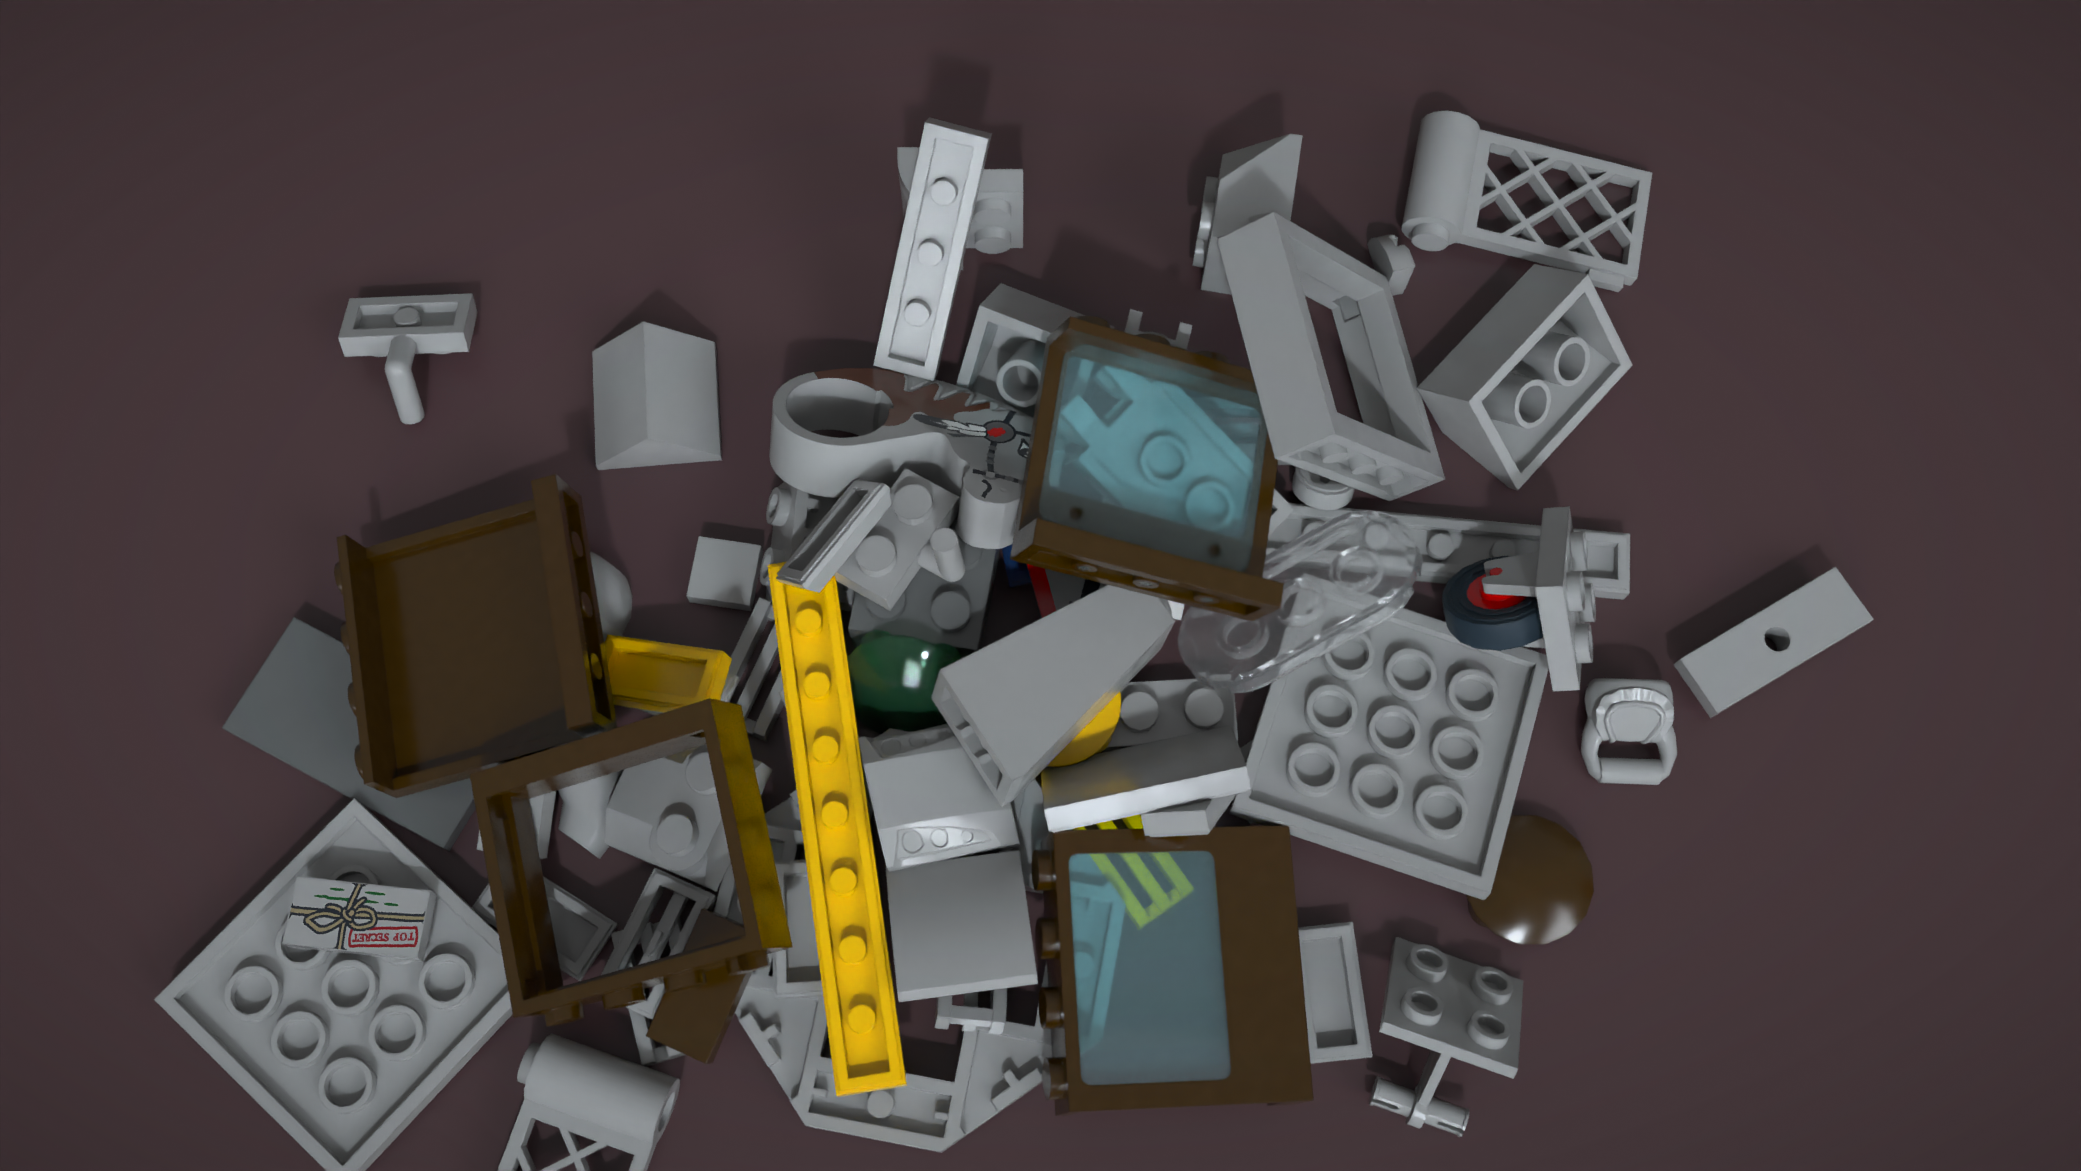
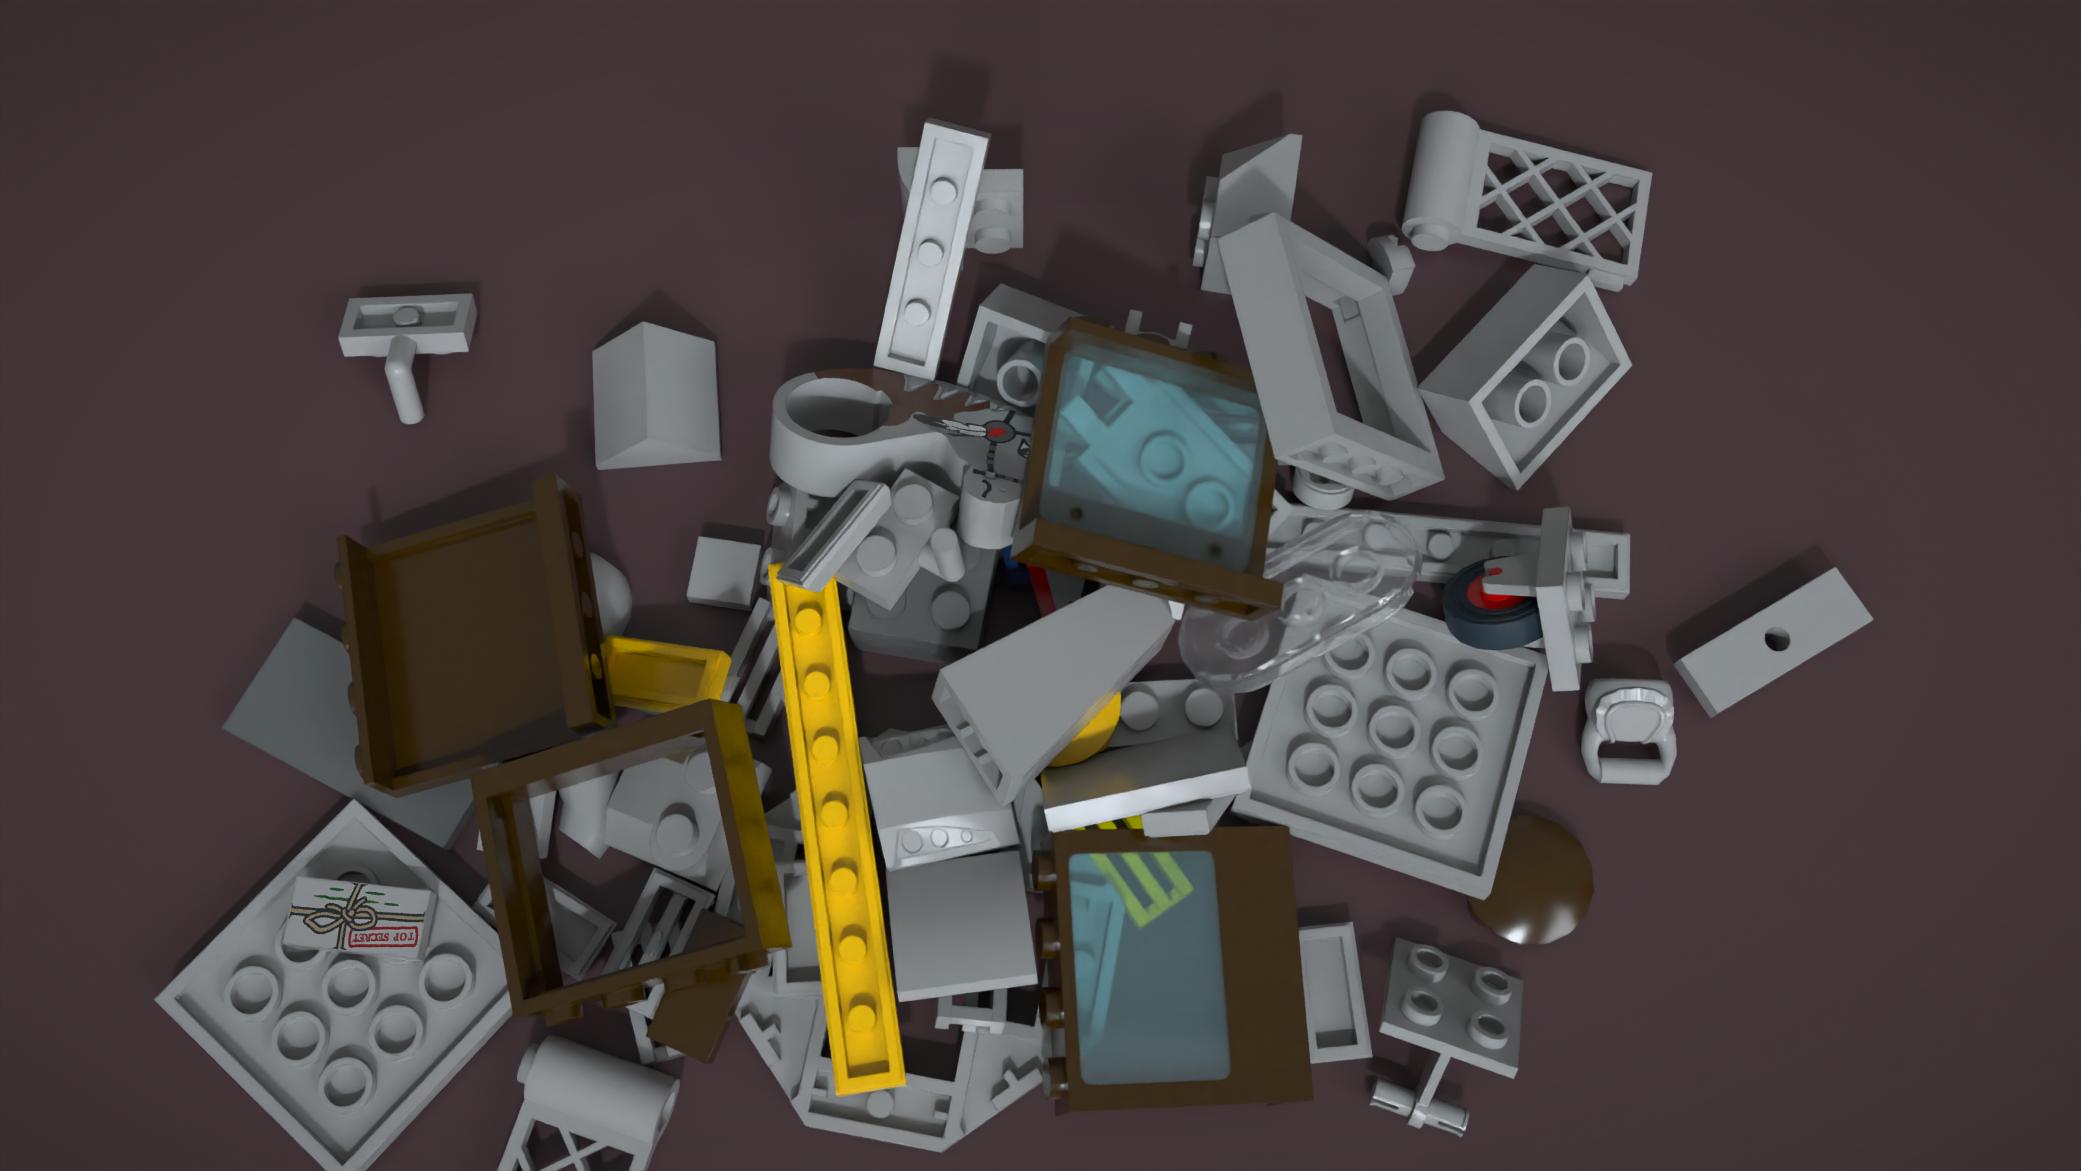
clear green dish [847,630,962,734] -> none

